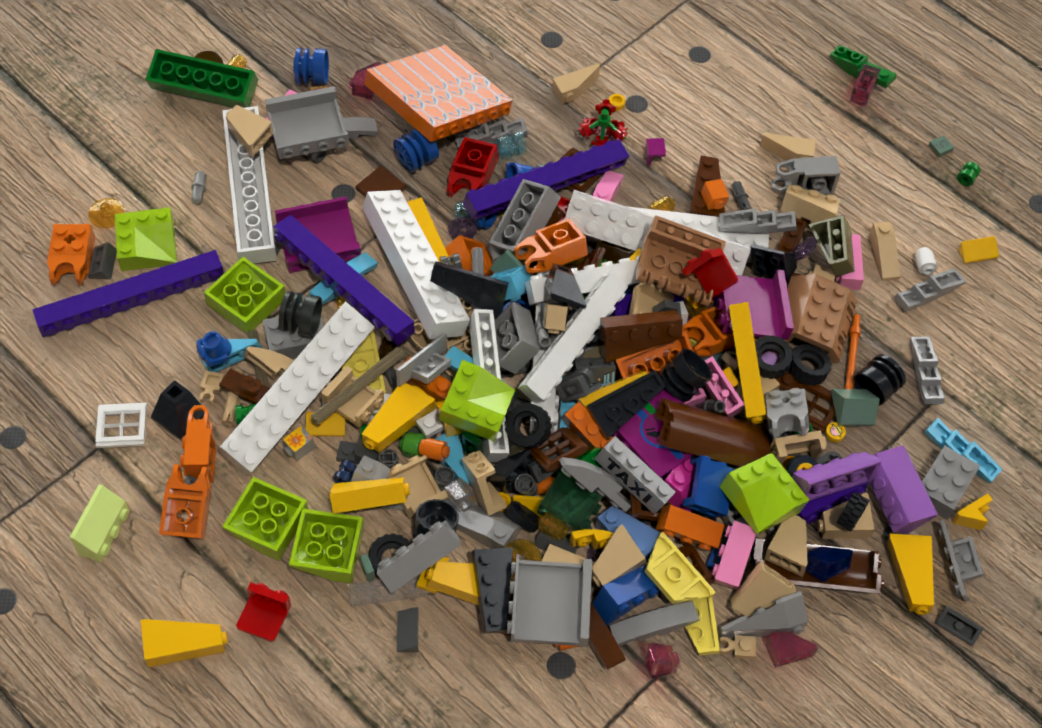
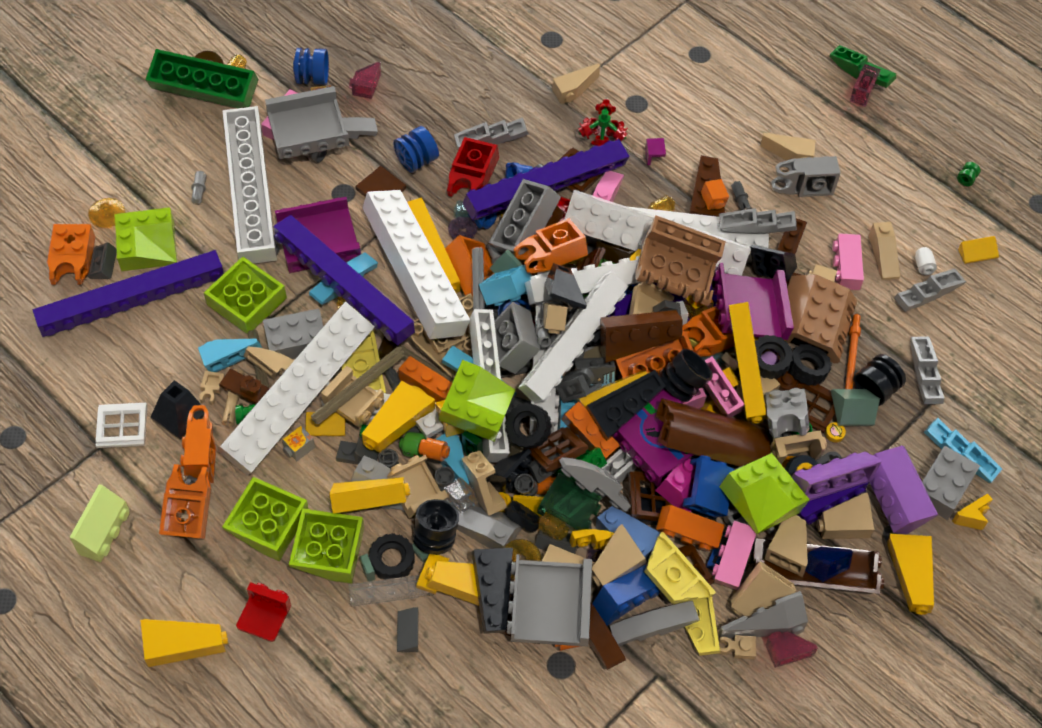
blue piece [196,331,232,367] -> none
tan slope [226,105,274,157] -> none
pearl dark grey wheel [279,291,322,337] -> none
dark blue wheel [332,460,357,483] -> none
panel [364,45,512,142] -> none
light grey brick [377,520,460,593] -> none
light grey bracket [396,333,451,387] -> none
black wing [430,261,509,318] -> none
dark grey wheel [439,253,462,269] -> none
clear light blue wheel [496,131,527,159] -> none
light grey brick [594,436,675,515] -> none
yellow tile [609,94,625,111] -> none
clear pink slope [645,643,680,679] -> none
red bracket [682,248,738,298] -> none
dark grey axle [696,399,726,413] -> none
tan wedge [780,185,841,223] -> none
clear purple gear [791,237,817,260] -> none
olive wedge [808,215,855,276] -> none
black tyre [836,492,870,532] -> none
sand green tile [929,136,954,157] -> none
dark grey slope [936,605,984,646] -> none
light grey bracket [939,520,984,602] -> none

